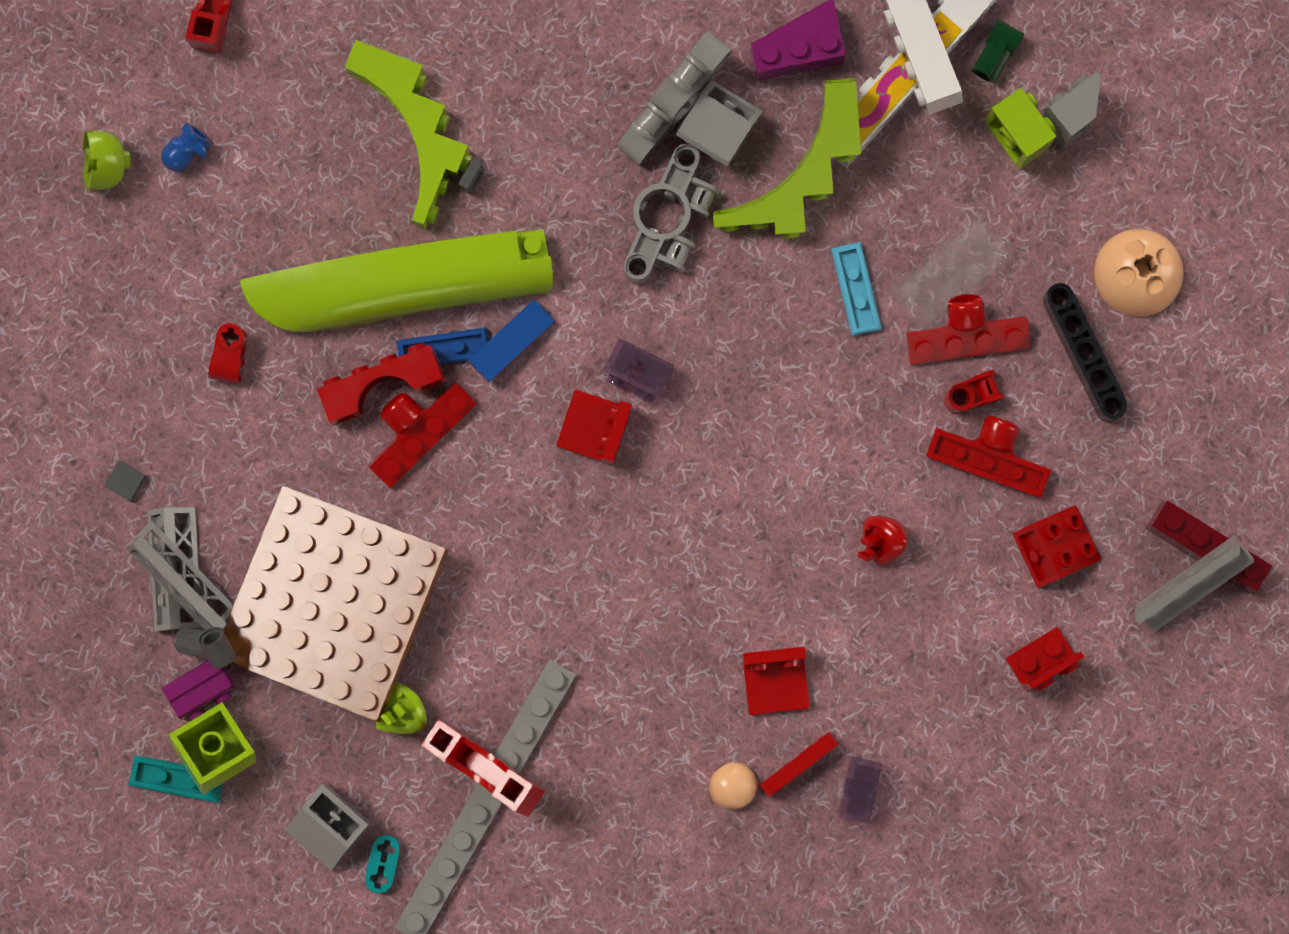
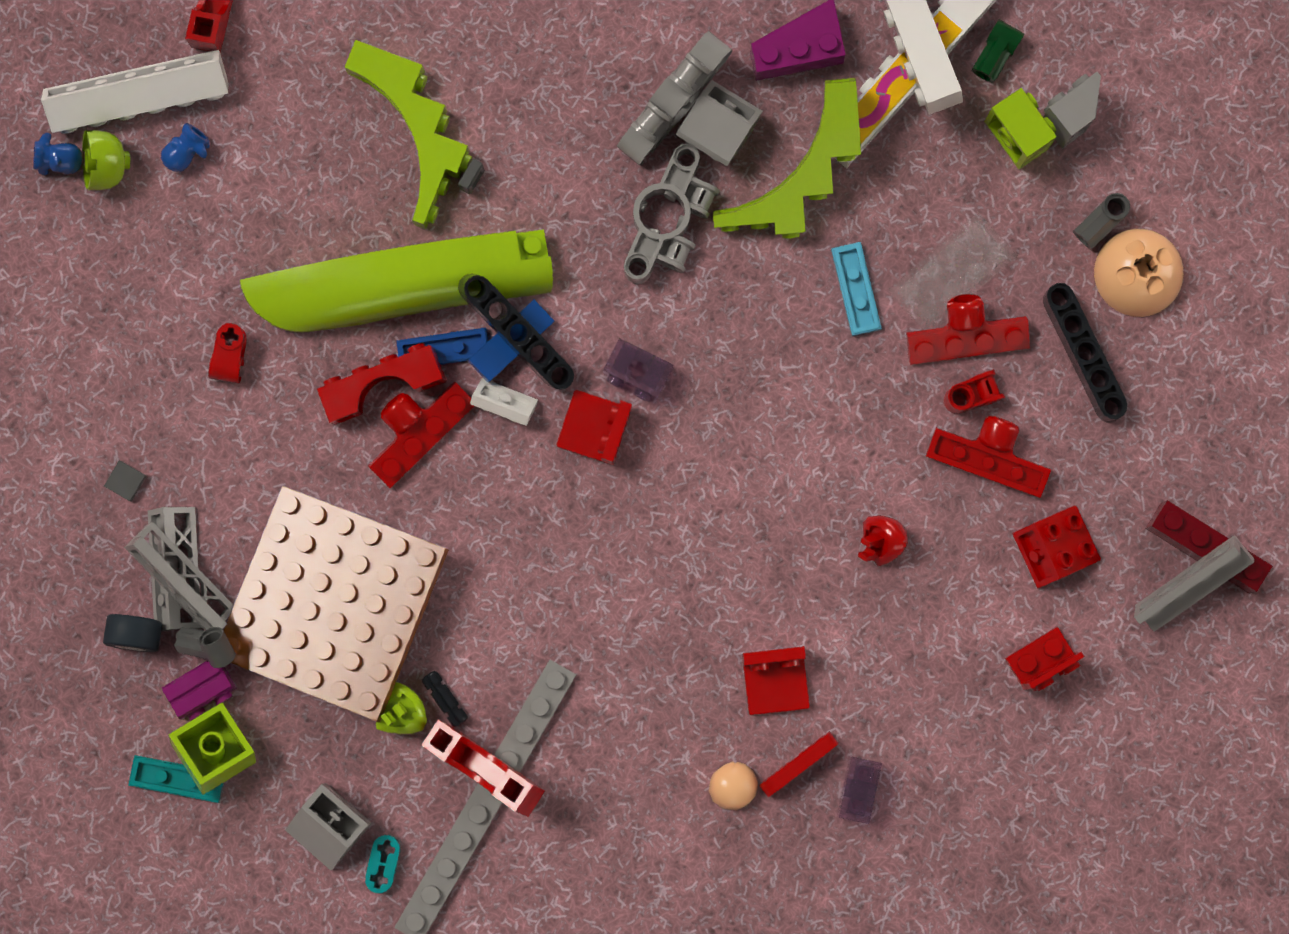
none -> blue animal [33,133,82,175]
none -> white brick [41,50,229,134]
none -> black wheel [103,614,162,652]
none -> black axle [422,671,468,727]
none -> black beam [458,273,574,390]
none -> white plate [470,378,538,426]
none -> dark grey piece [1073,193,1130,250]

